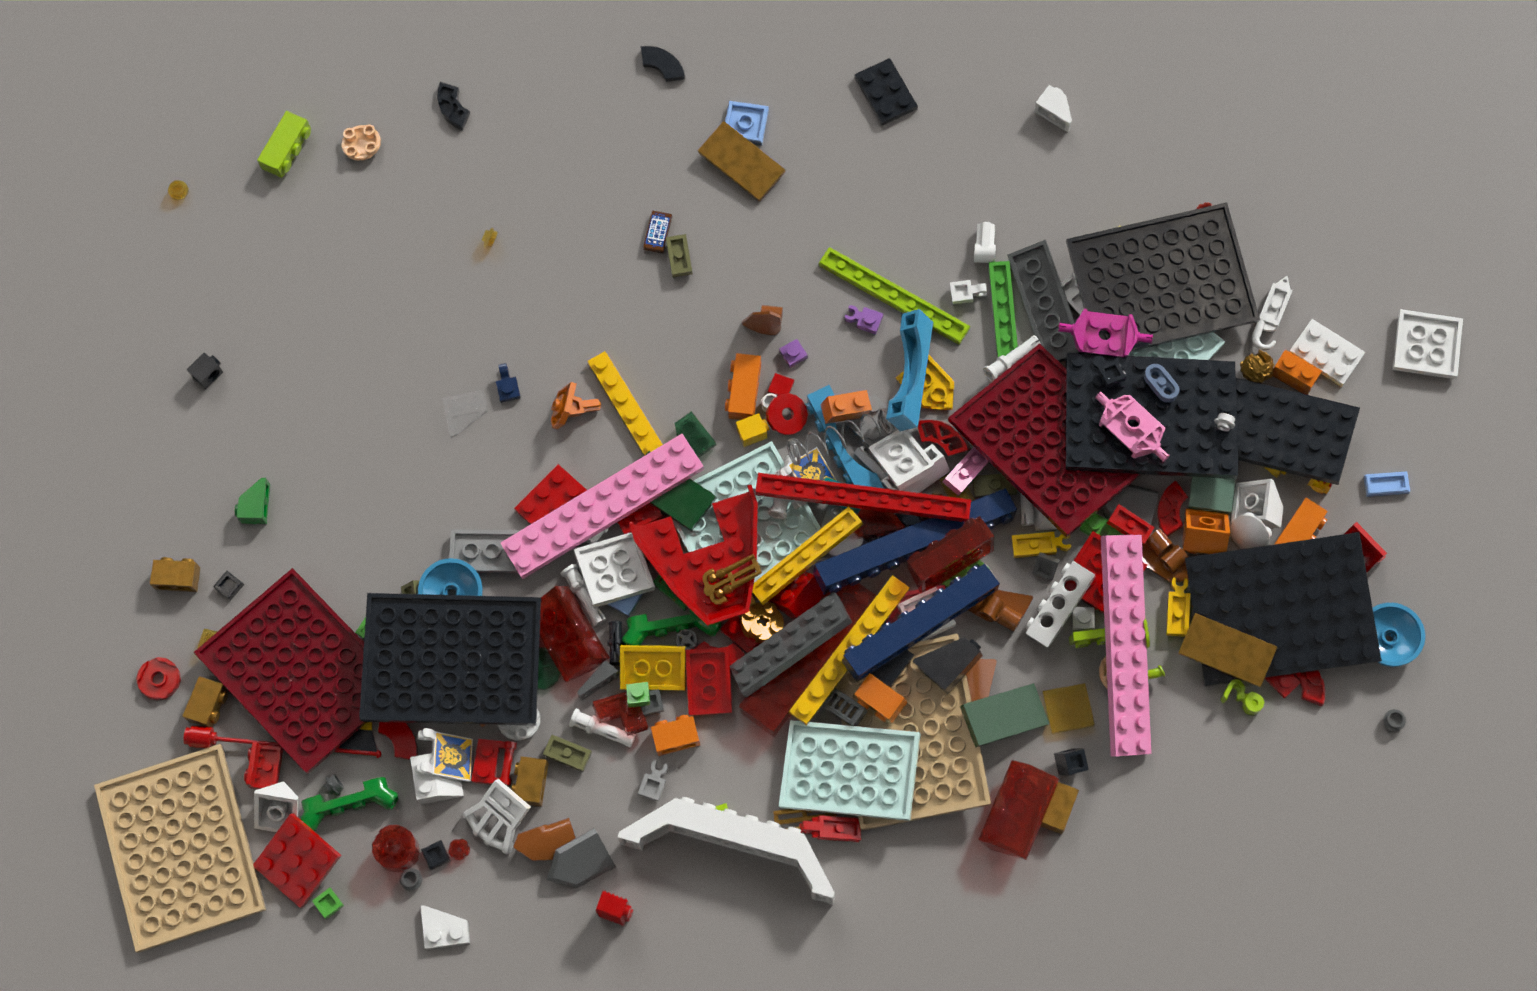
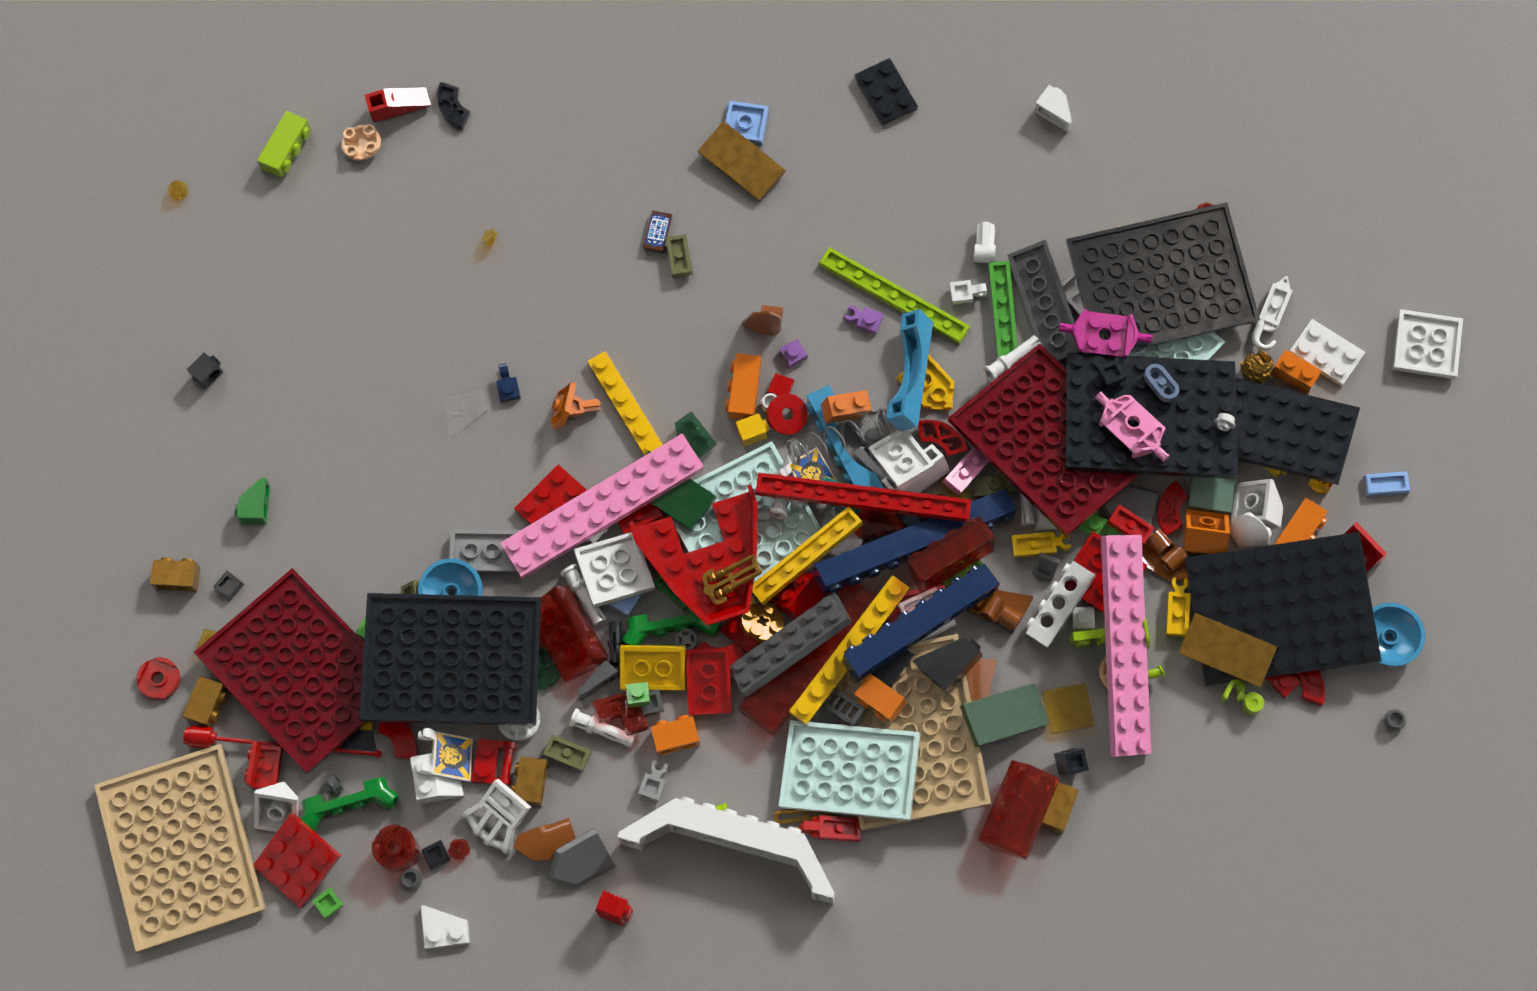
black tile [641,46,685,82] -> none
none -> slope [364,88,431,123]

